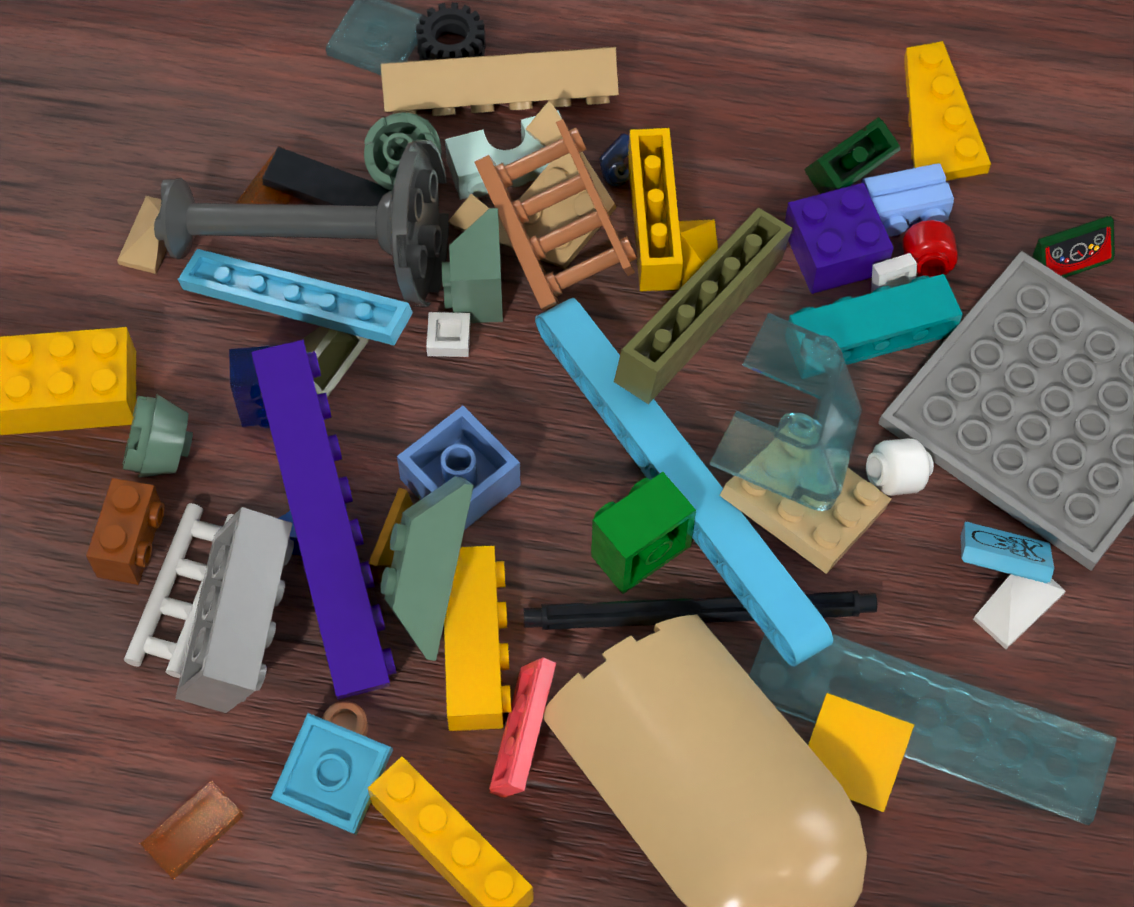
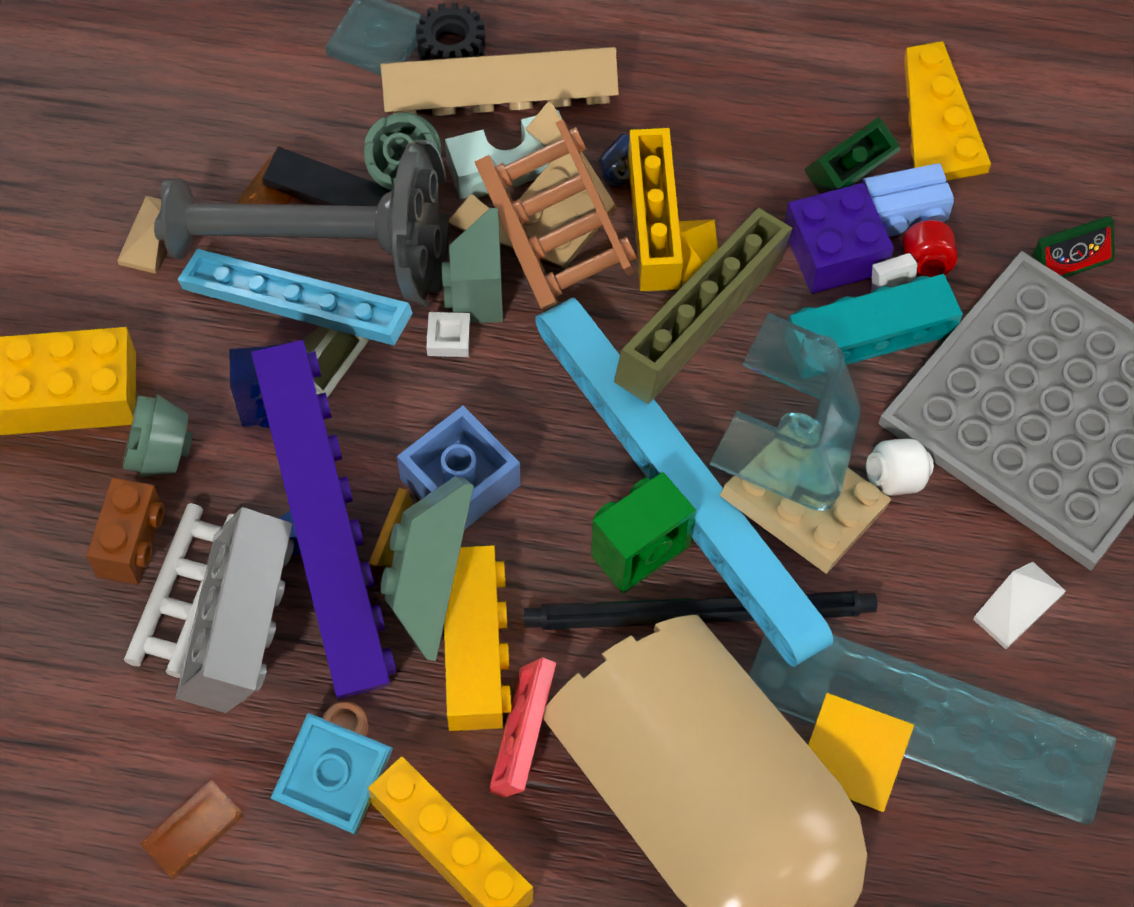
medium azure tile [961,521,1054,583] -> none

